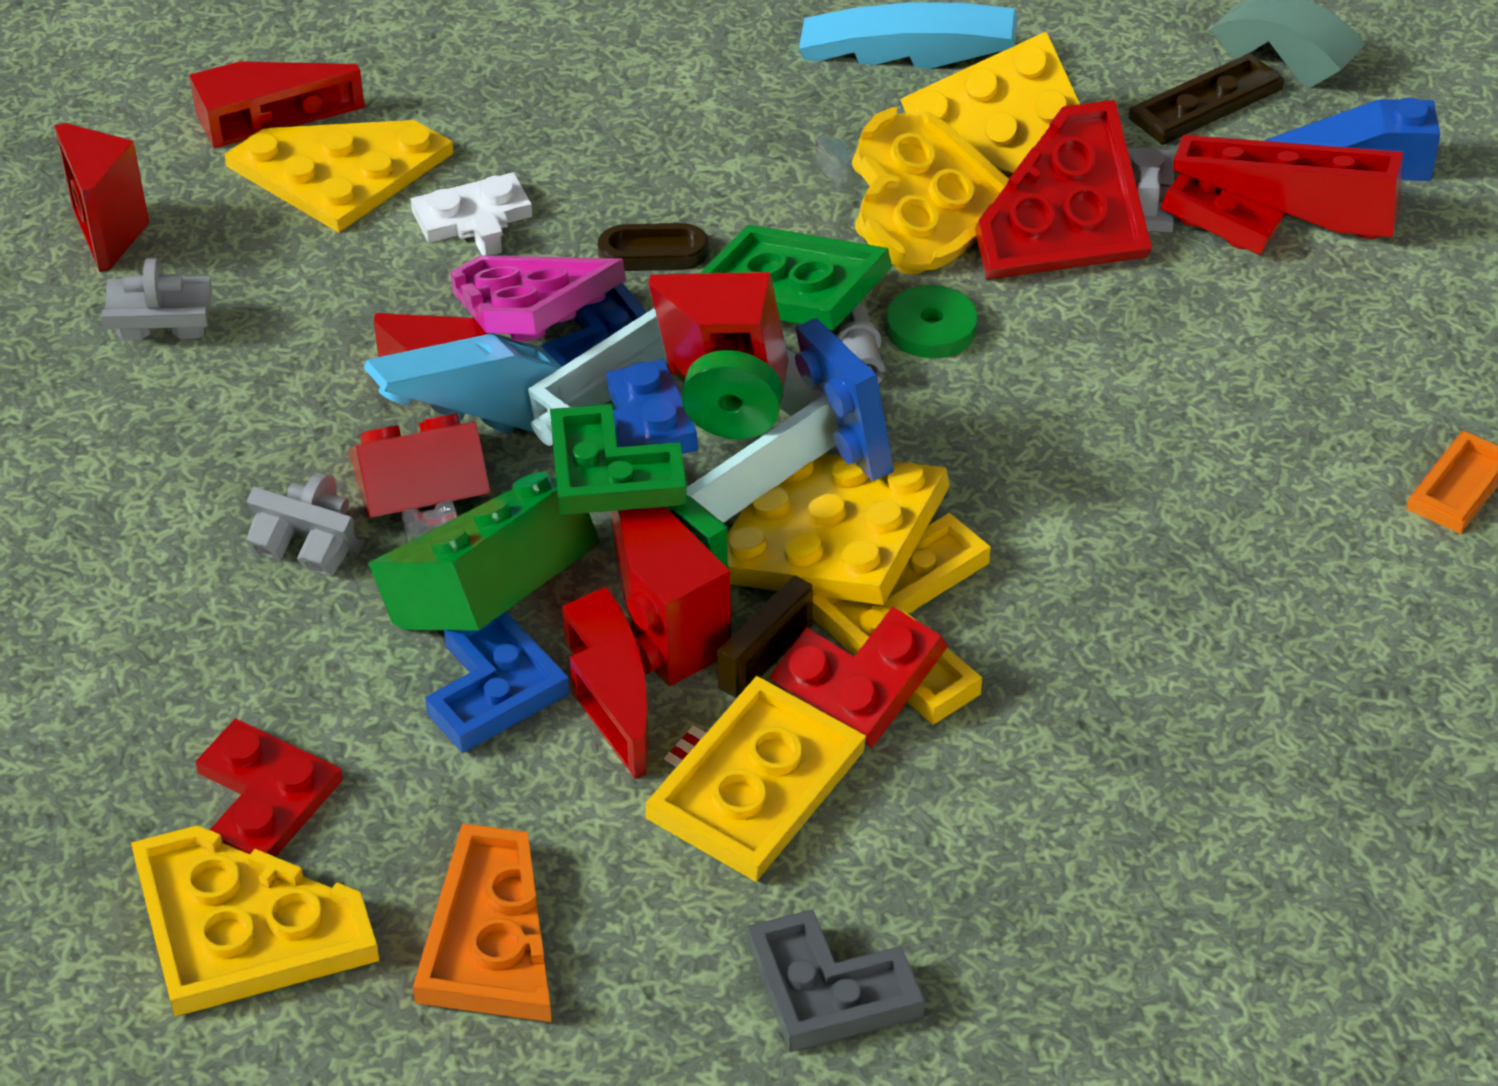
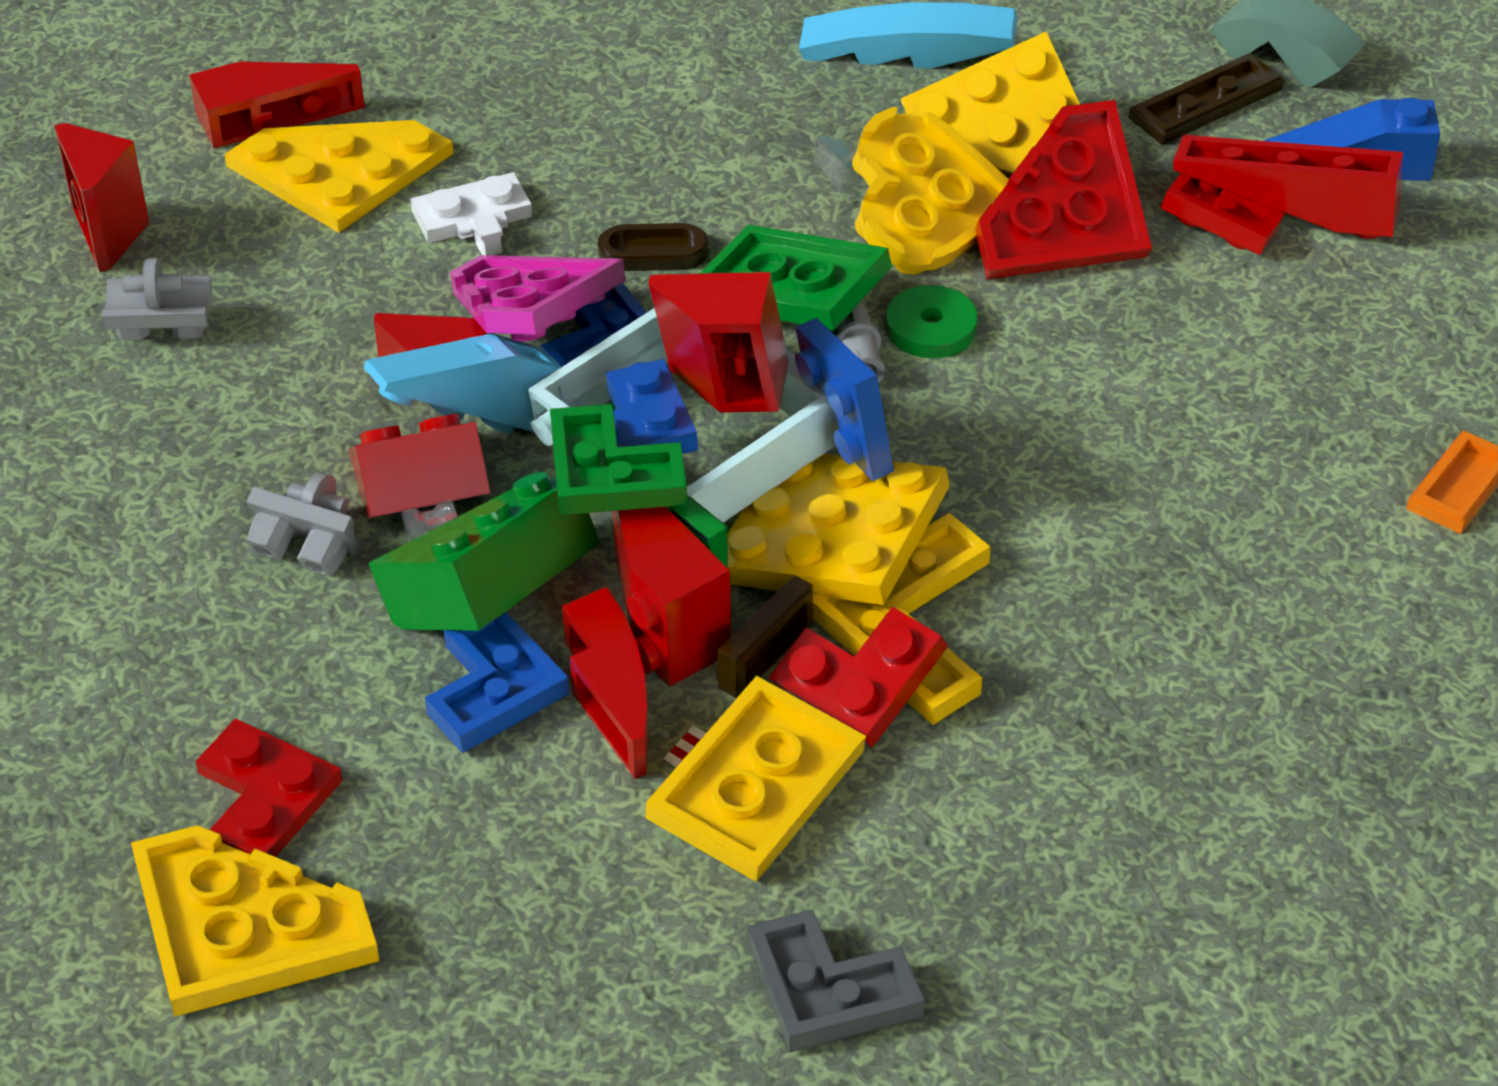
orange wing [413,823,552,1023] -> none
green piece [681,350,783,439] -> none
light grey hinge [1127,147,1175,232] -> none

